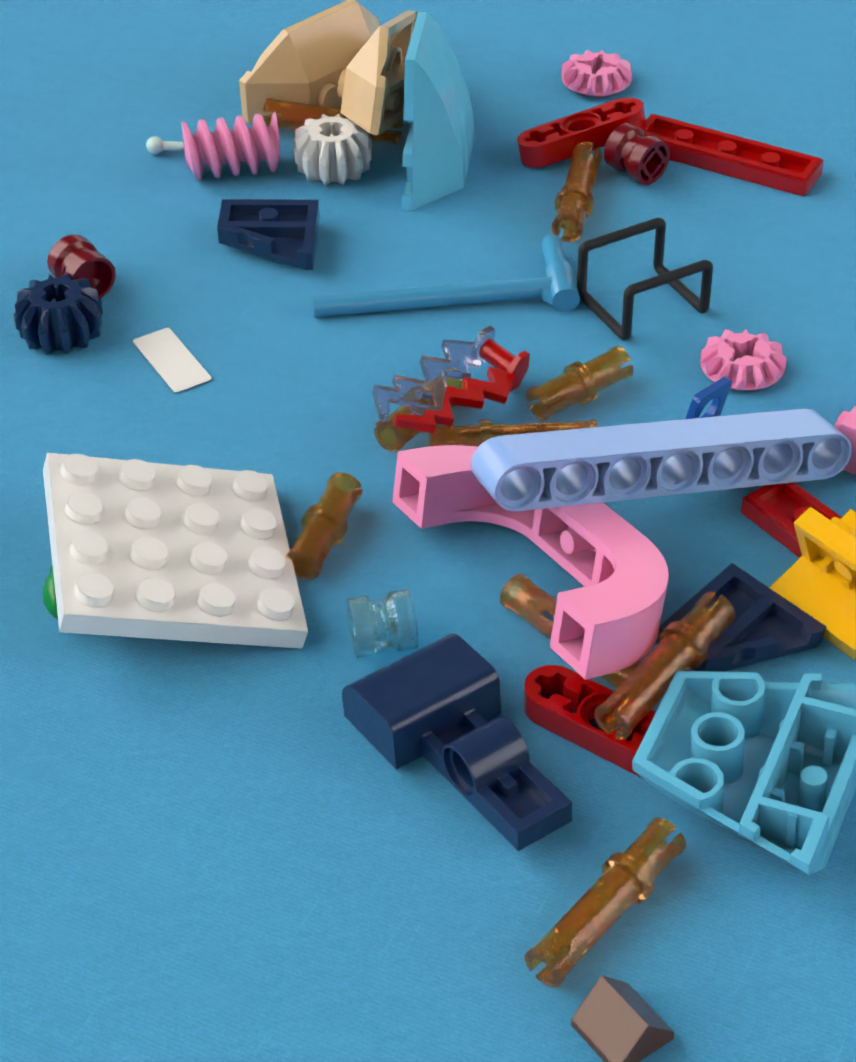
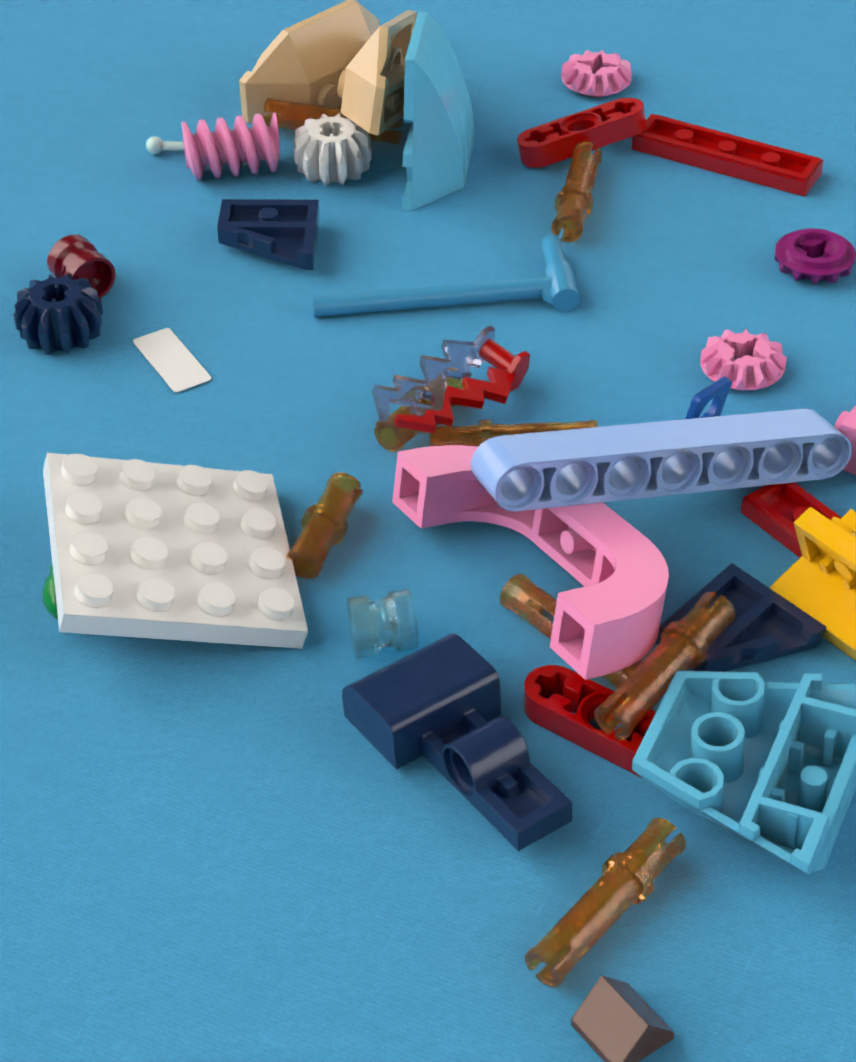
clear orange pin [526,346,633,421] -> none
black piece [577,218,713,340] -> none
dark red wheel [604,123,670,185] -> none
none -> magenta gear [774,228,856,285]

